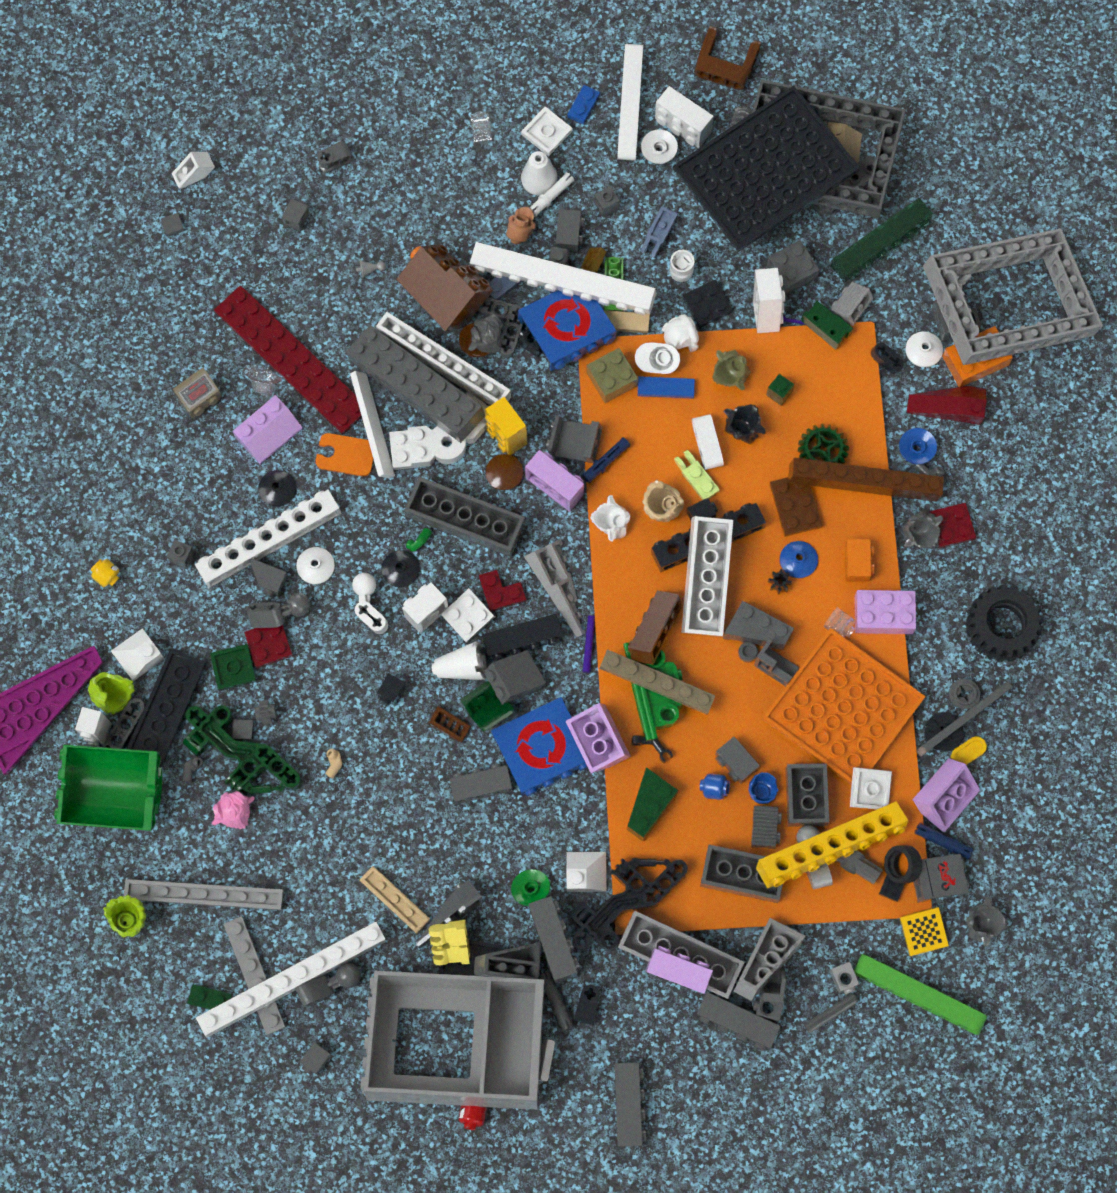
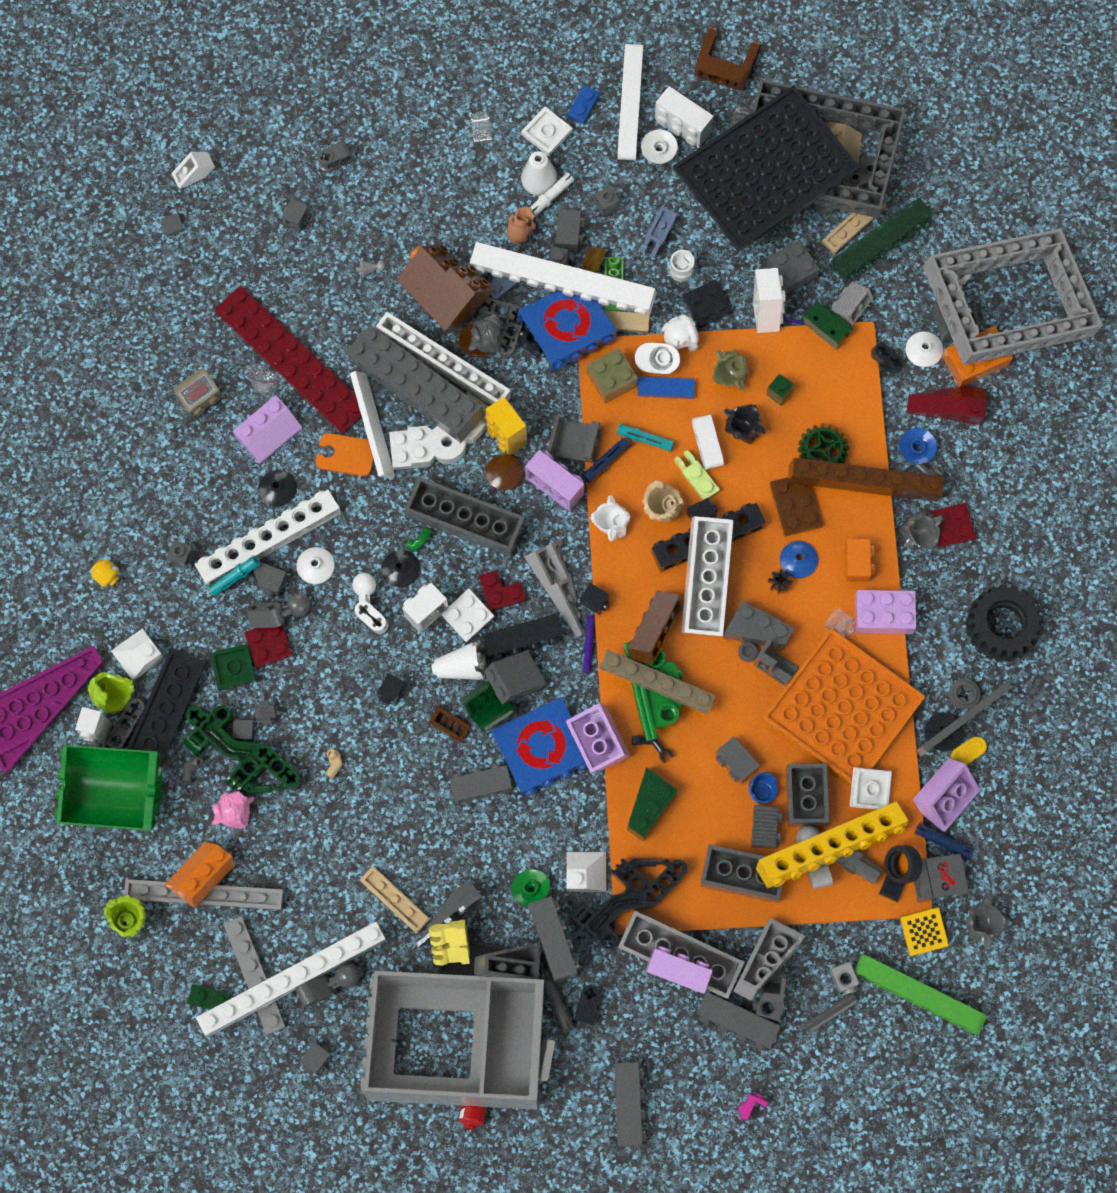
blue head [700,773,730,800] -> none
none -> orange slope [165,842,235,908]
none -> teal pin [209,555,260,596]
none -> black brick [580,583,611,615]
none -> teal pin [616,423,674,452]
none -> dark pink bracket [737,1093,768,1121]
none -> tan tile [822,202,887,255]

